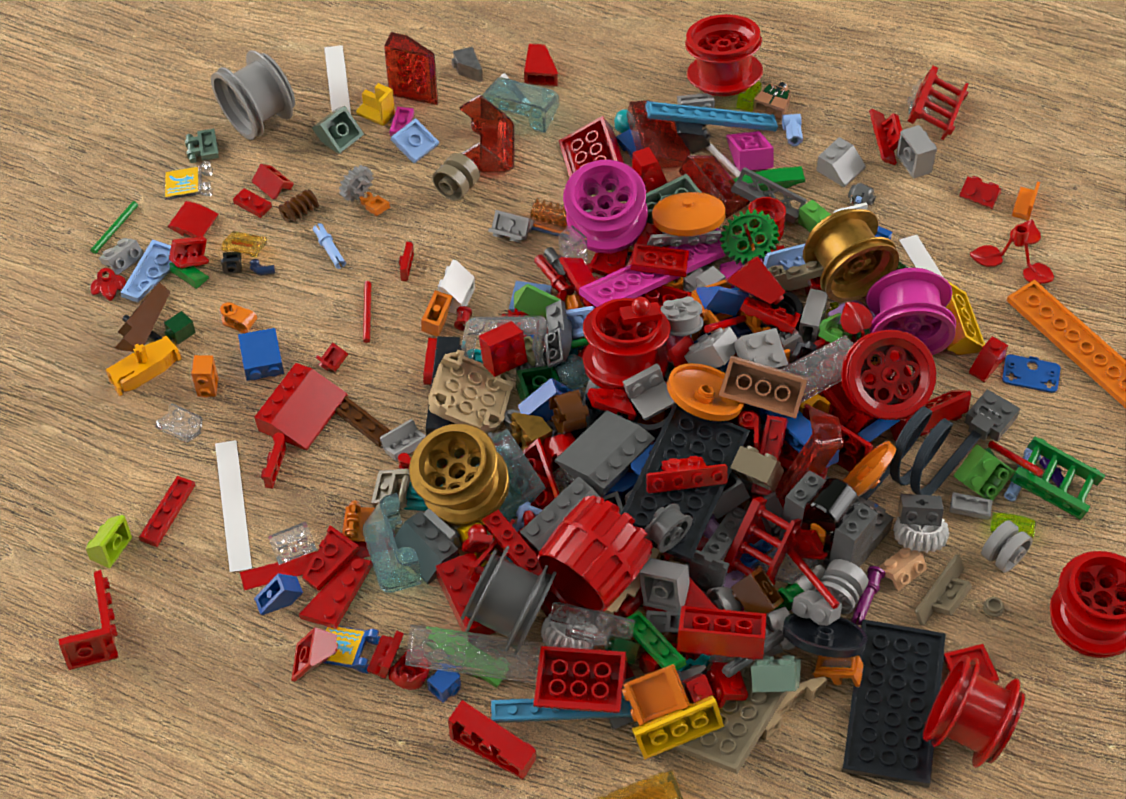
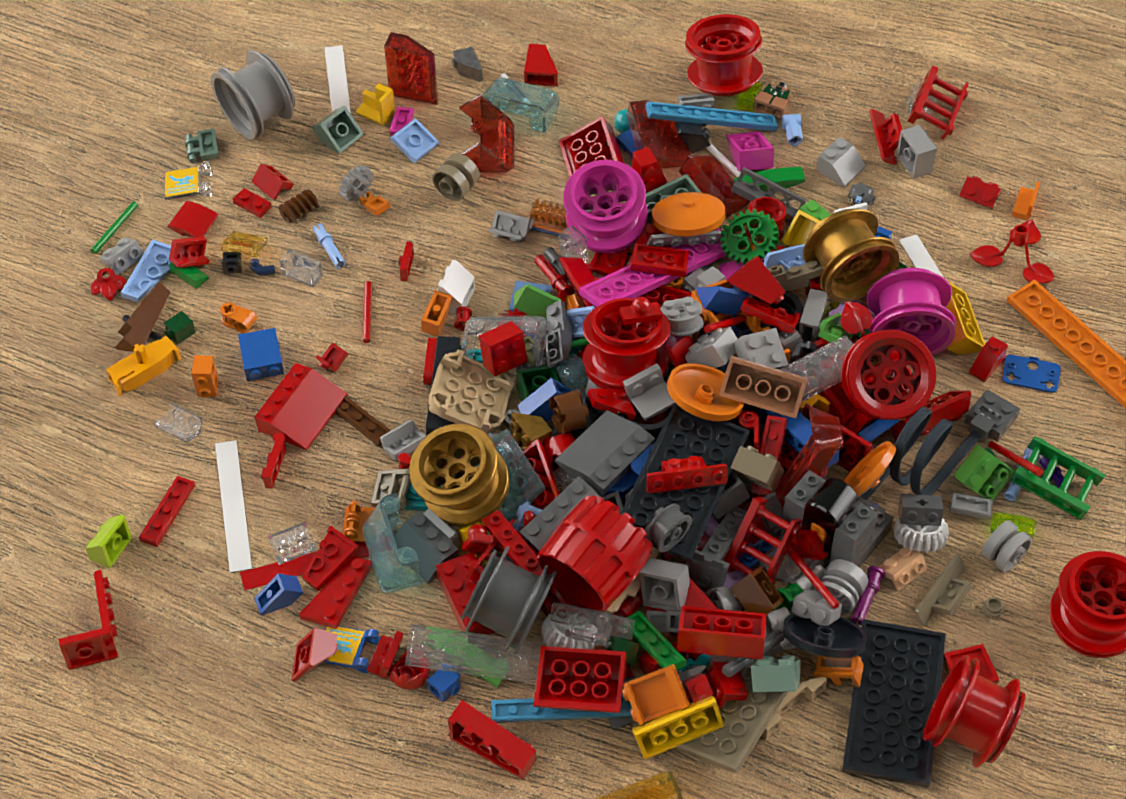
none -> clear brick [280,249,323,288]
none -> yellow panel [781,210,821,247]

